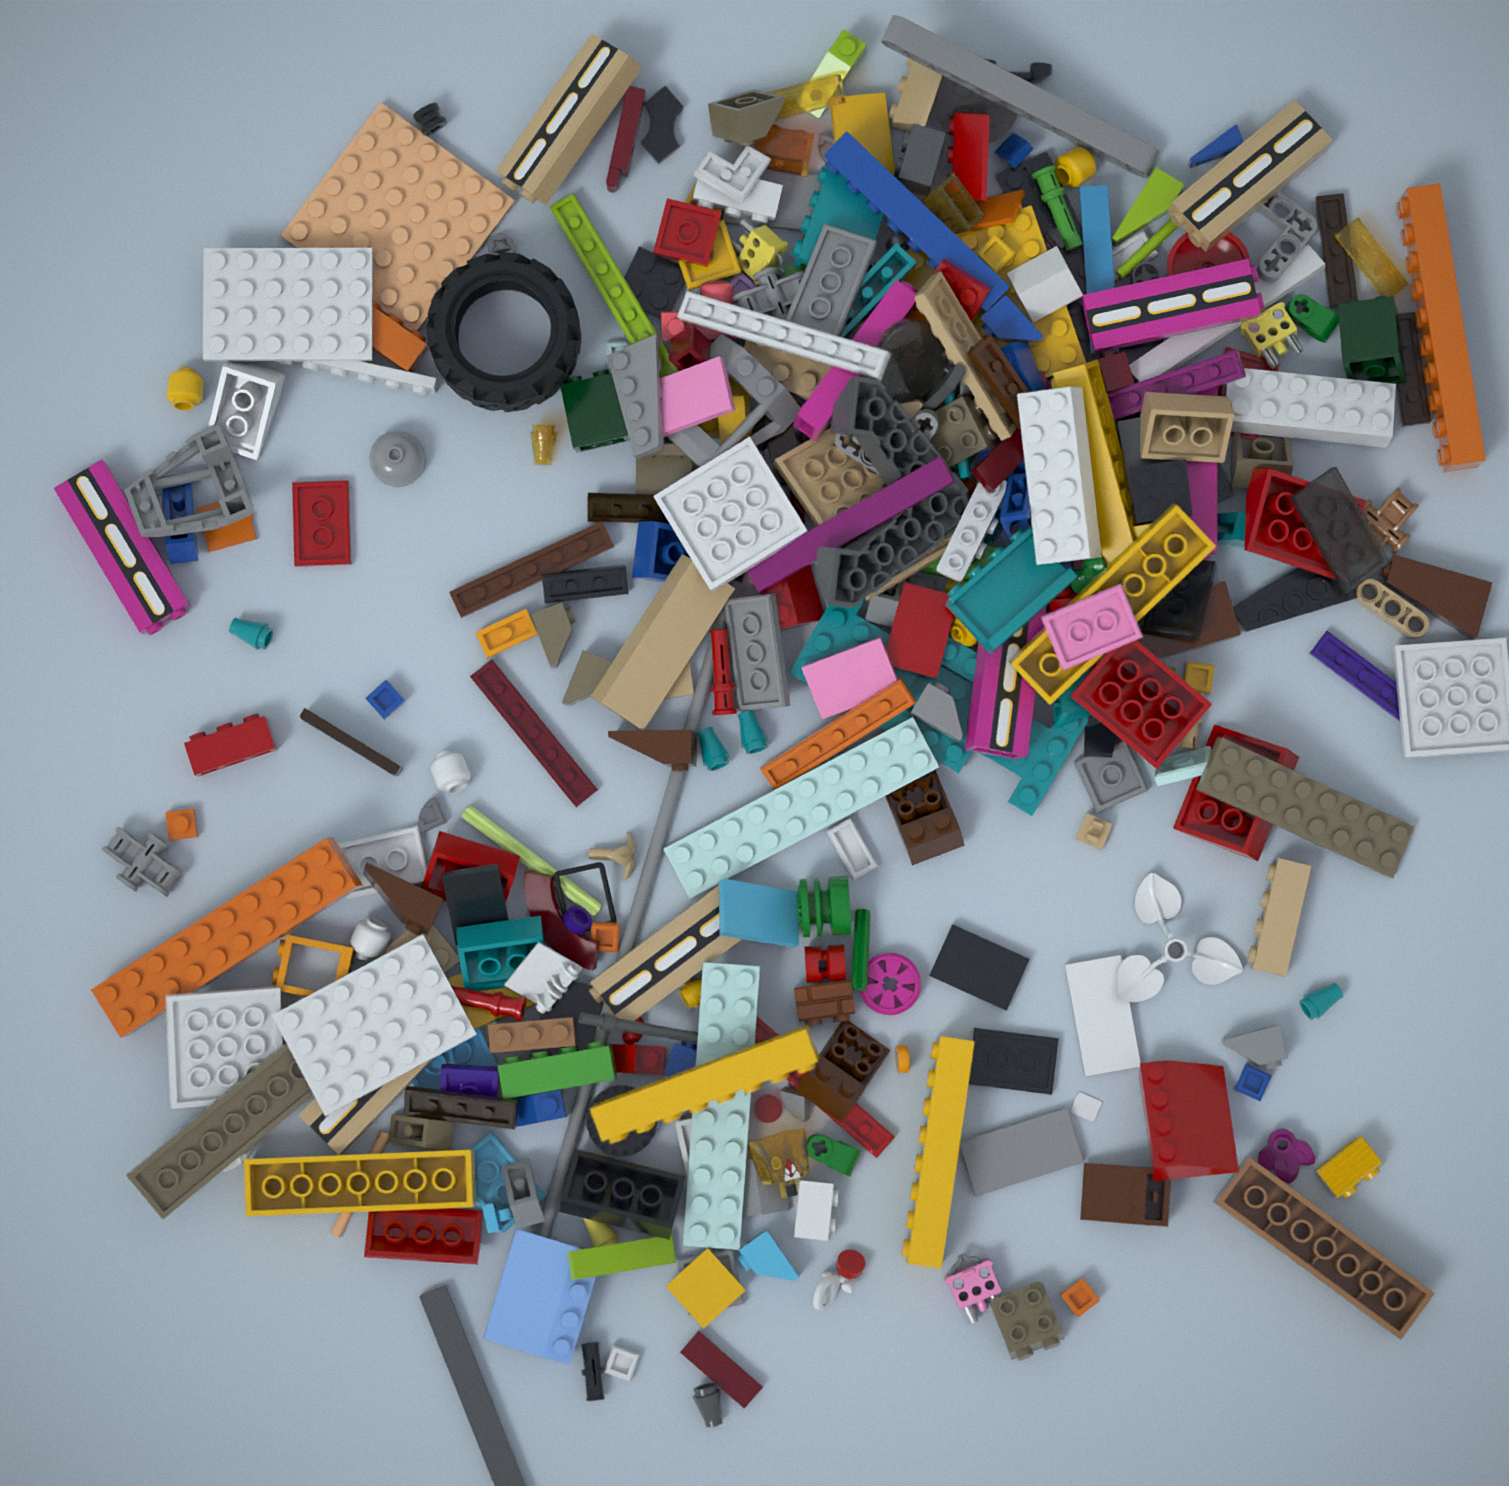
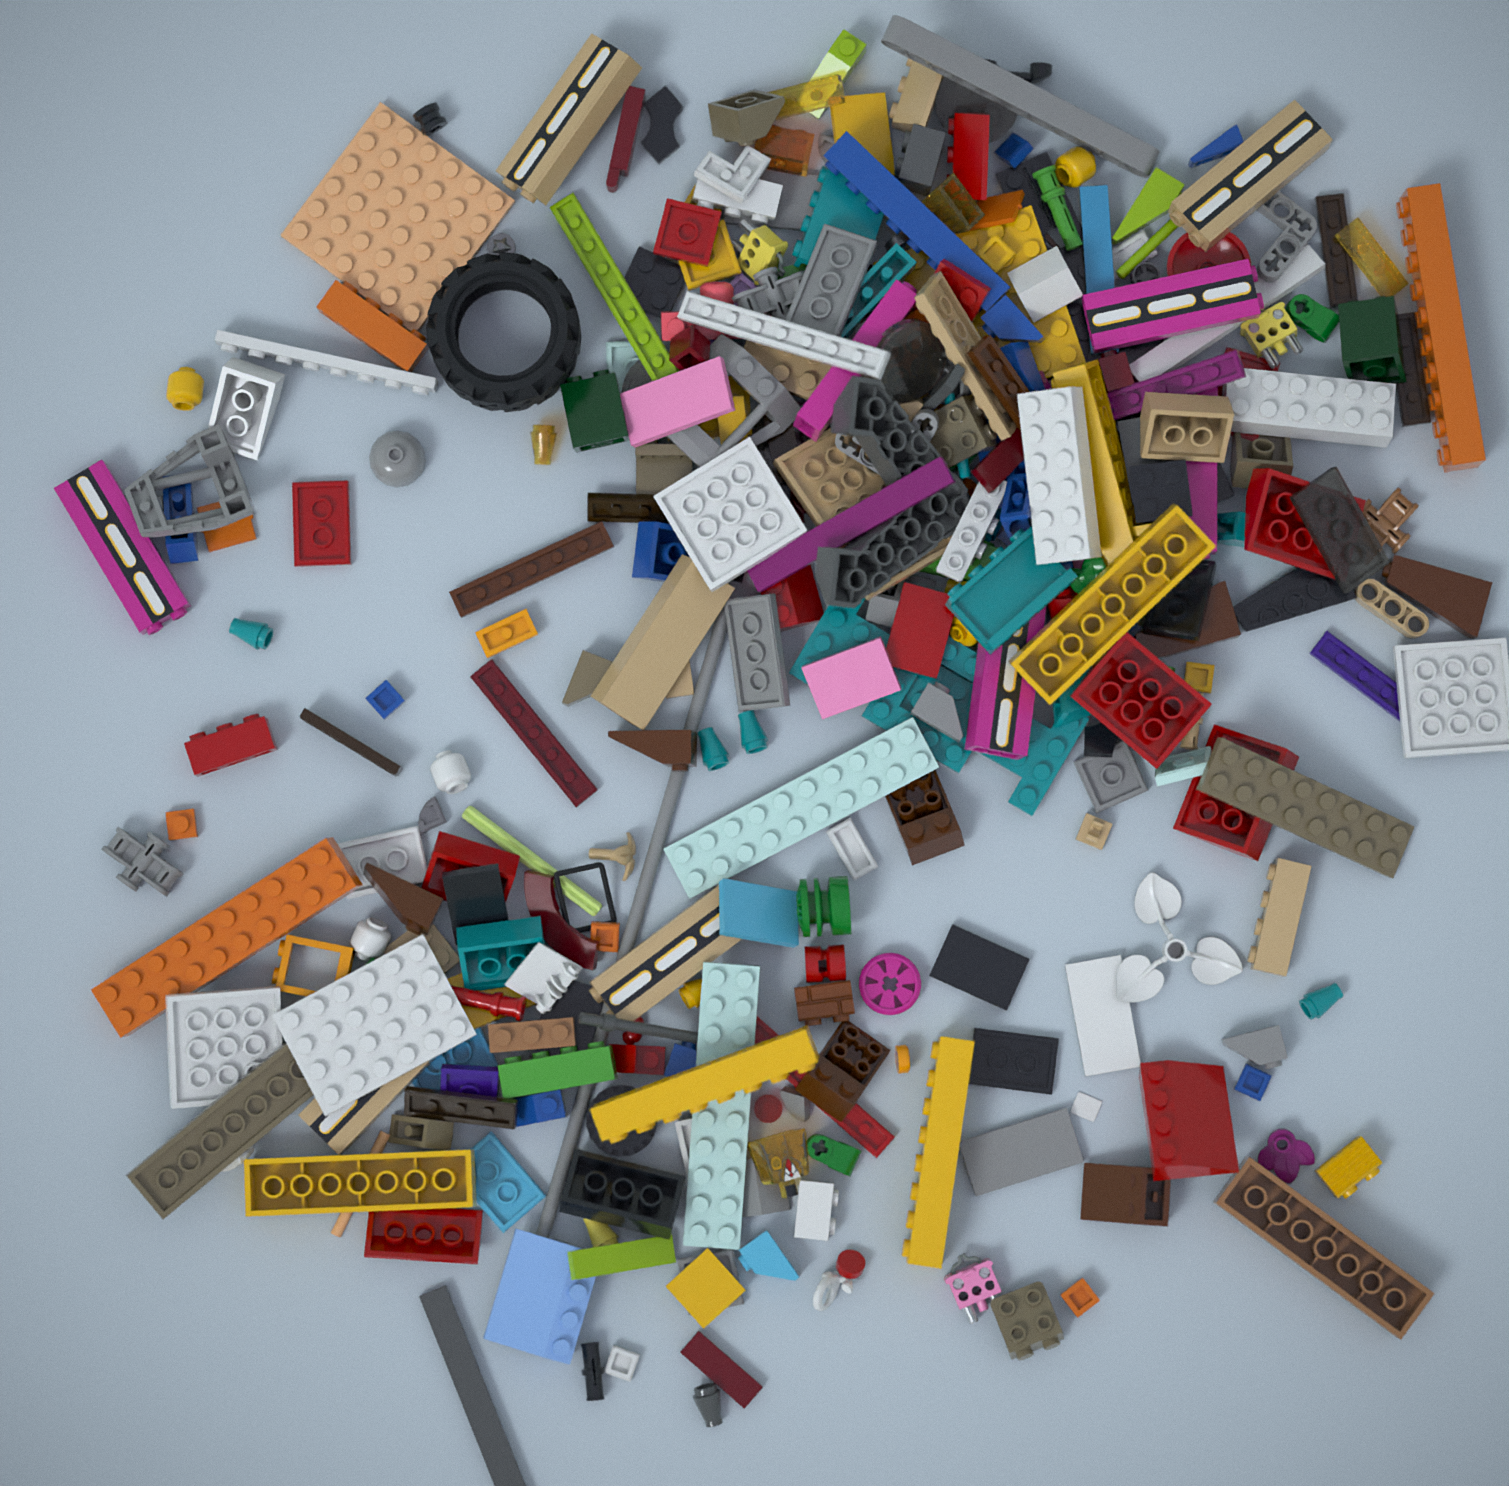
white plate [203,248,373,361] -> none
medium azure tile [482,1202,513,1233] -> none
light grey slope [501,1159,545,1229] -> none
dark tan slope [531,602,576,669] -> none
black tile [541,565,628,603] -> none
dark purple tile [563,905,592,935] -> none
light grey wing [607,334,664,459] -> none
red pin [710,629,737,715] -> none
orange tile [760,678,917,790] -> none
green axle [851,909,871,991] -> none
bright pink tile [1041,584,1142,670] -> none

